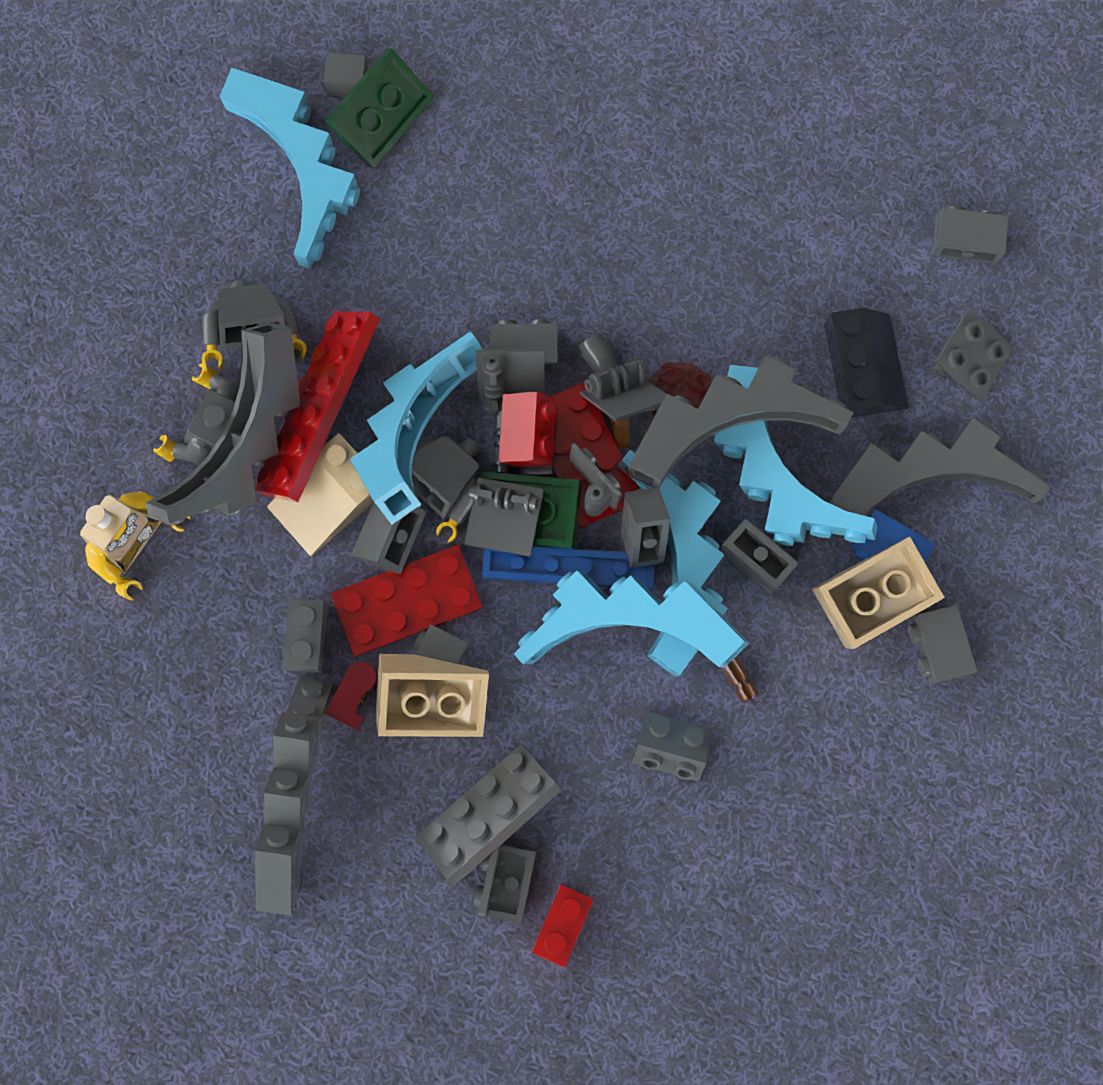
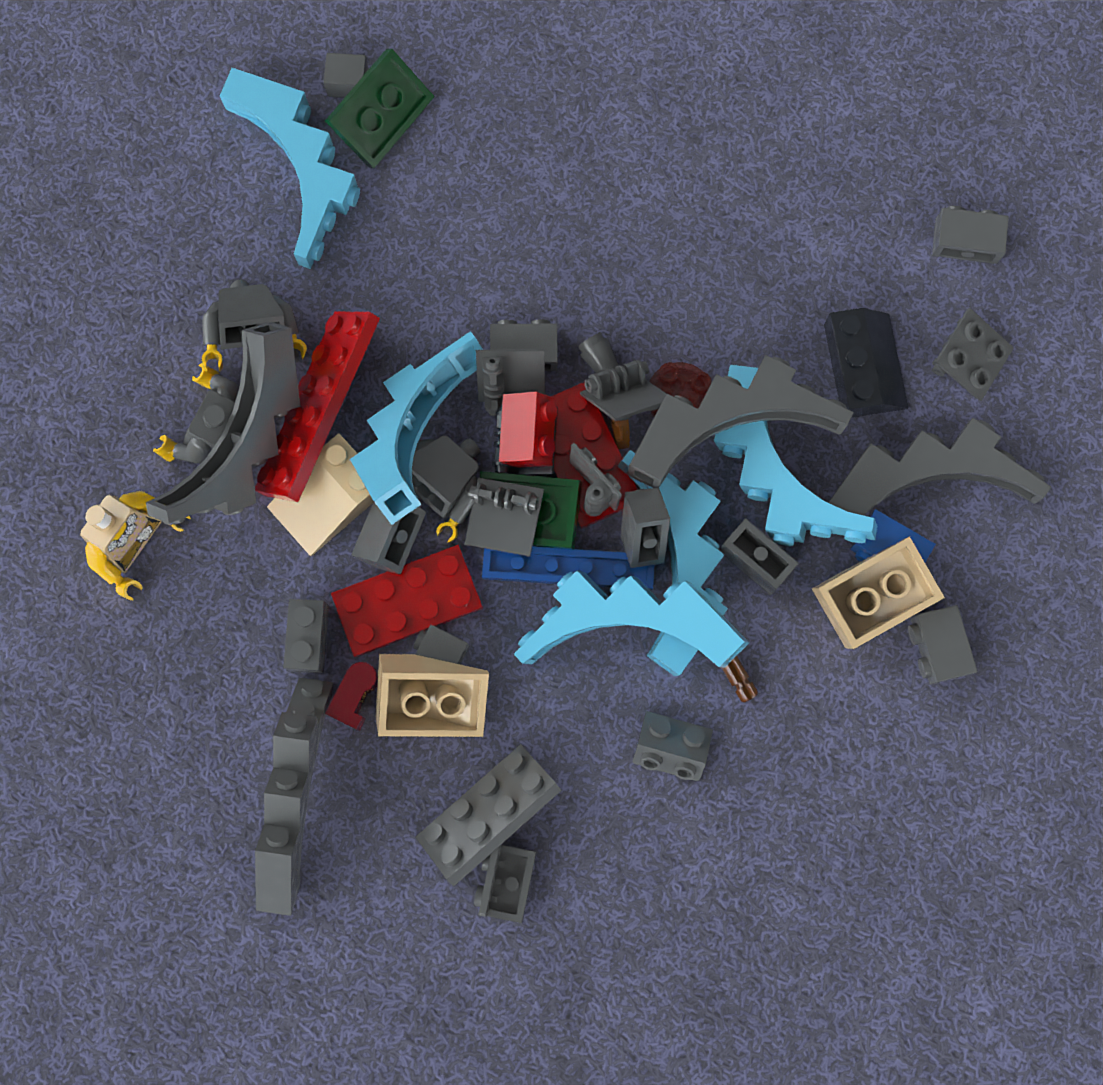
red brick [532,884,594,968] -> none

